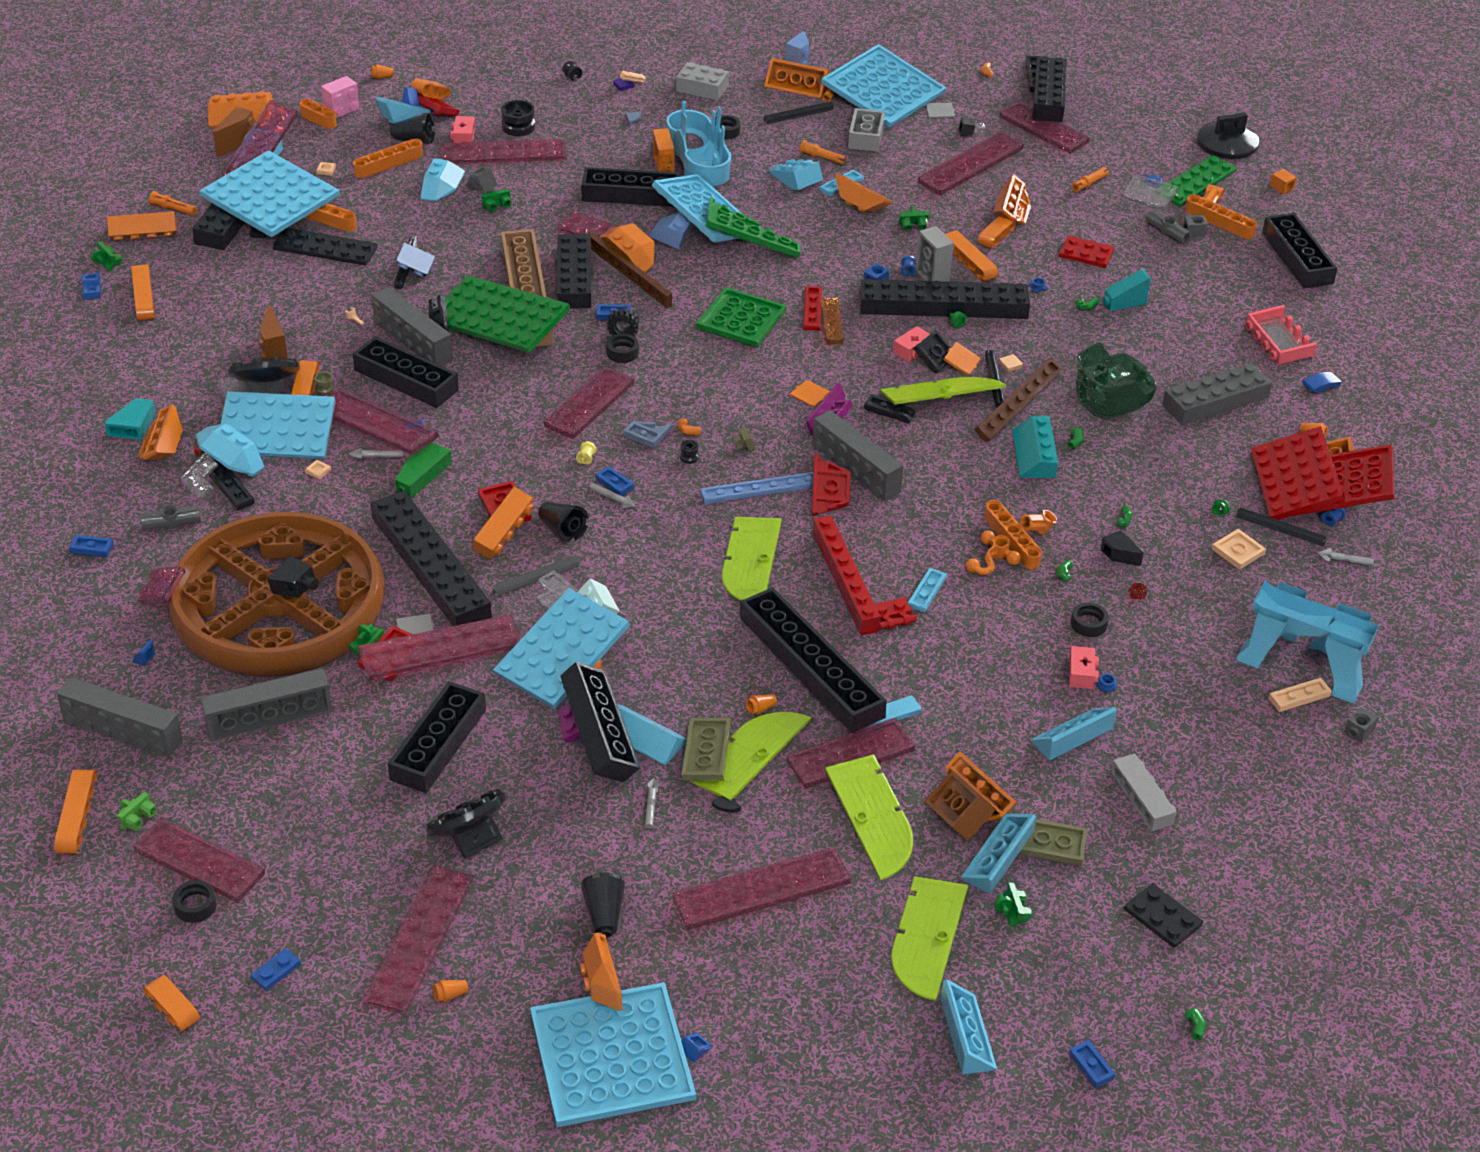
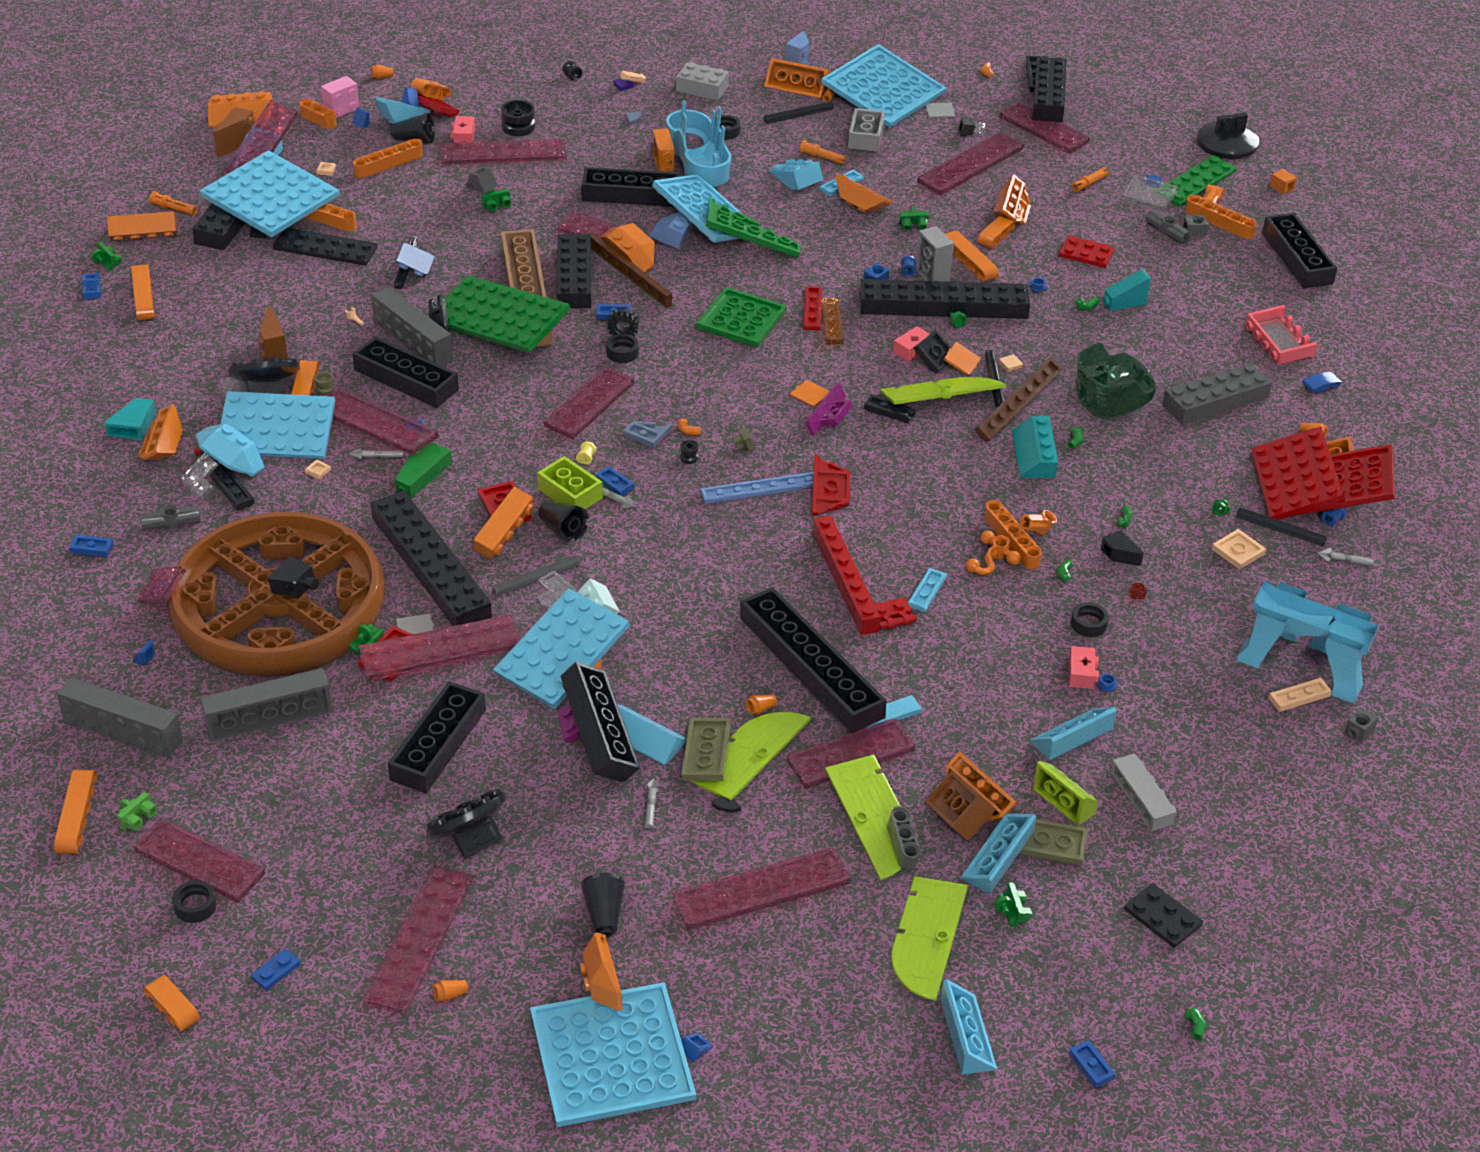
medium azure wedge [420,159,465,201] -> none
lime door [722,517,782,601] -> none
dark grey brick [812,410,904,501] -> none
none -> blue slope [352,107,370,128]
none -> lime brick [537,456,603,509]
none -> dark grey beam [887,807,921,870]
none -> lime slope [1033,761,1098,826]

